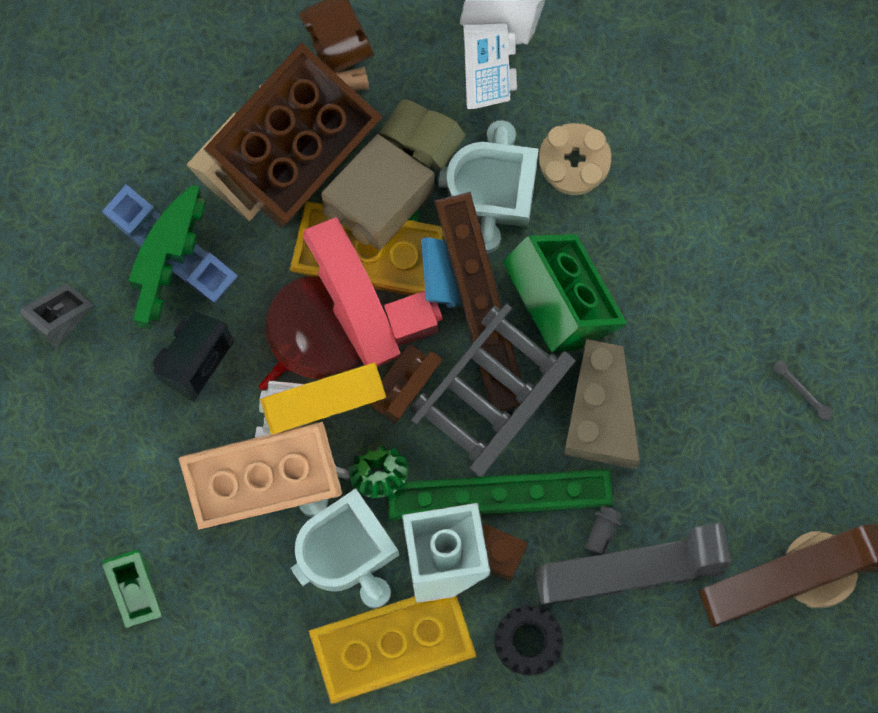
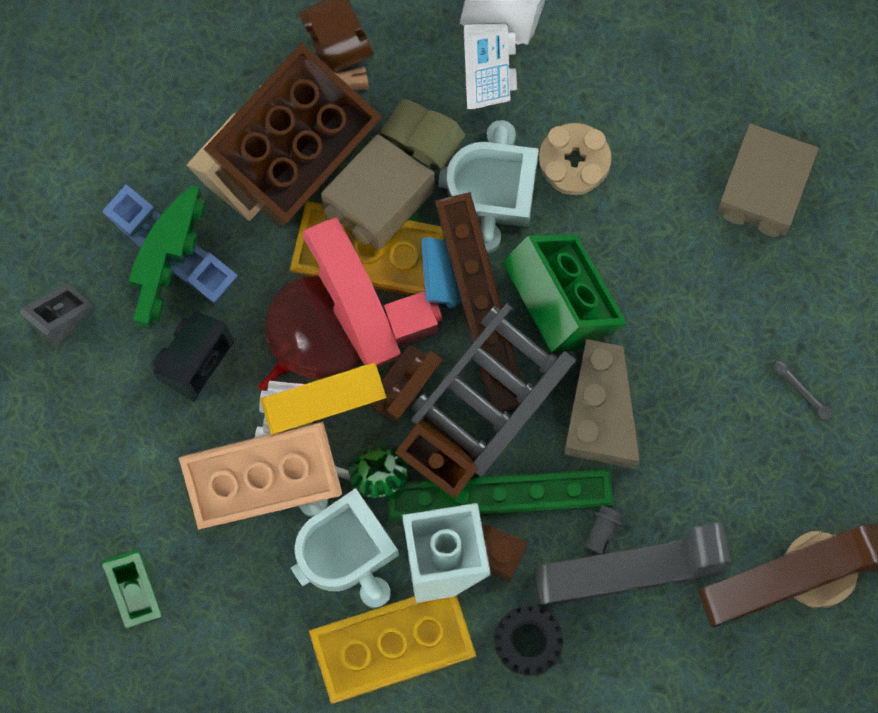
none -> reddish brown slope [395,418,478,499]
none -> dark tan brick [718,124,819,237]

